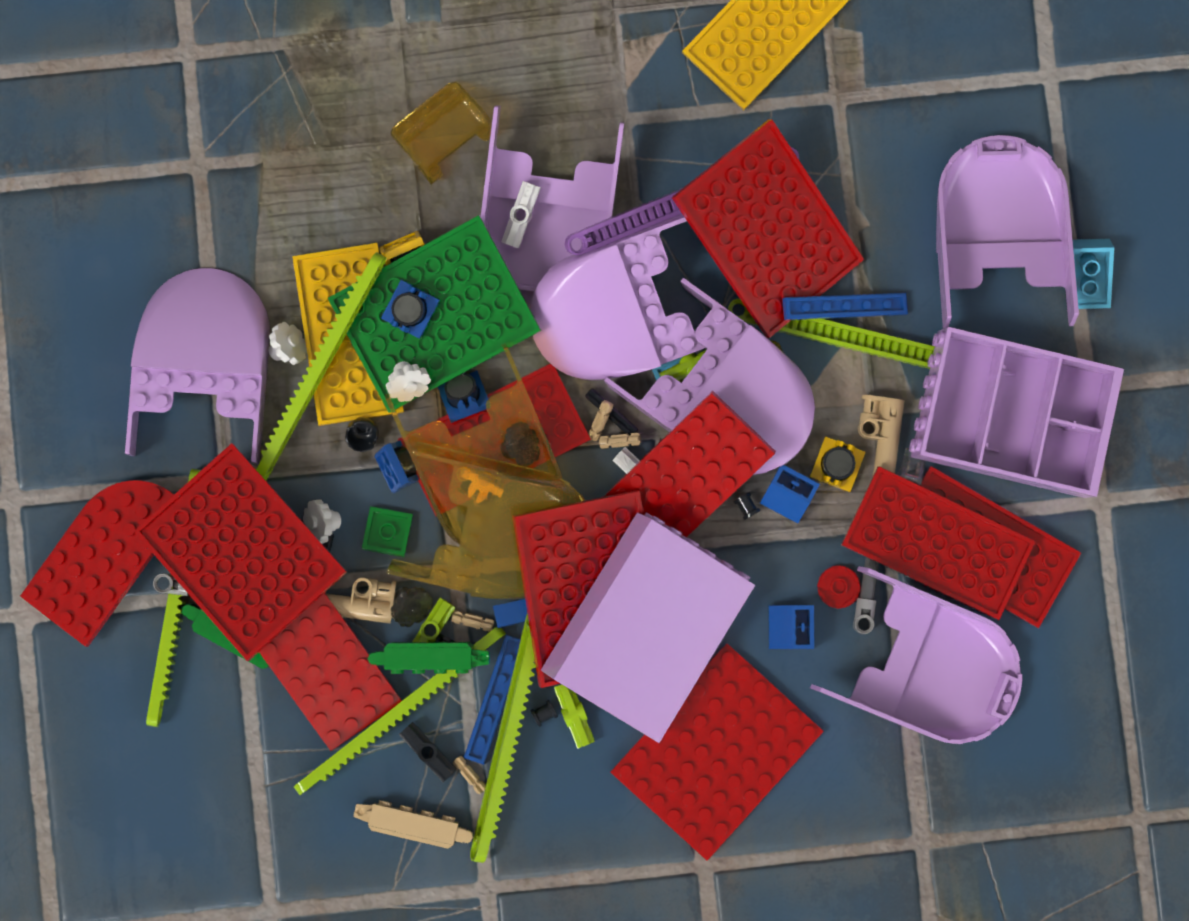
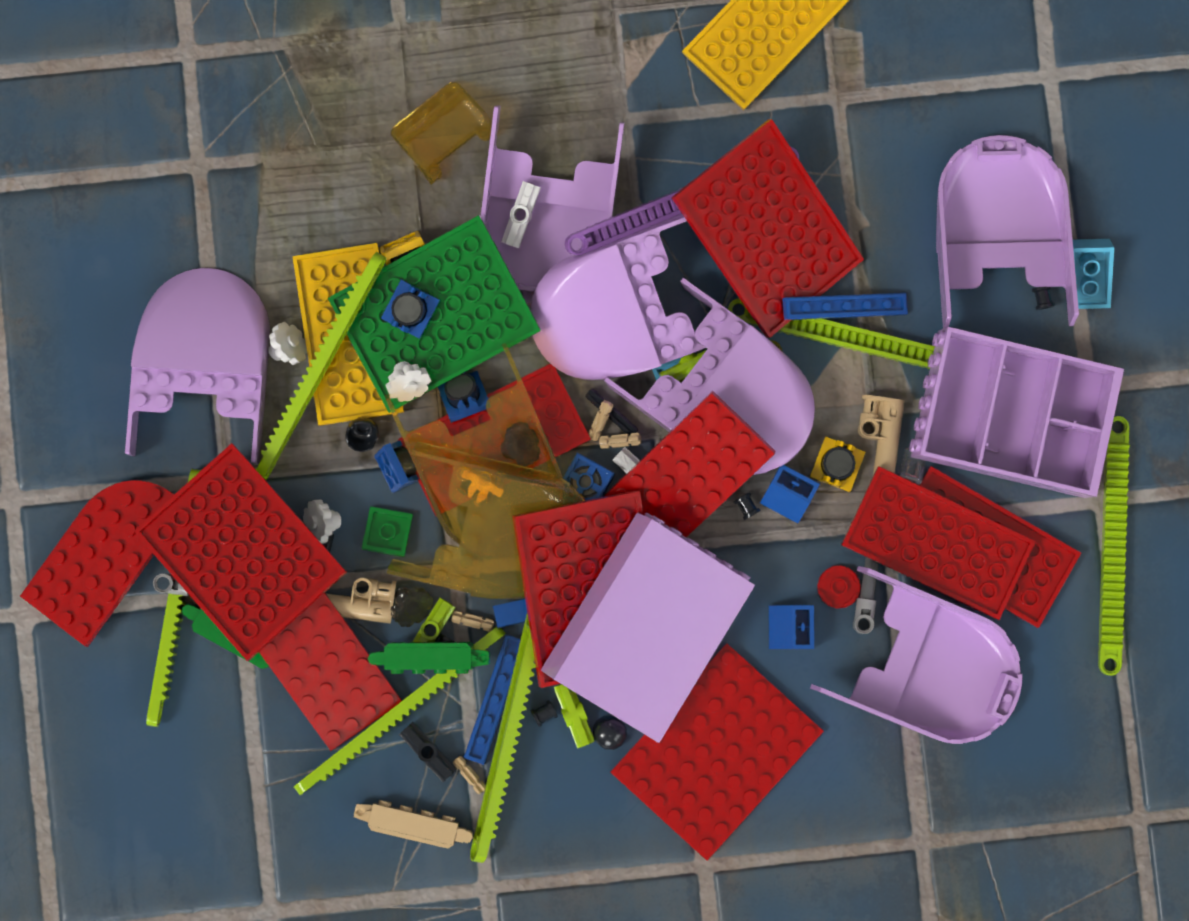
none -> blue piece [556,453,615,502]
none -> black hair [593,716,627,750]
none -> black bush [1032,287,1055,310]
none -> lime gear [1098,416,1130,676]

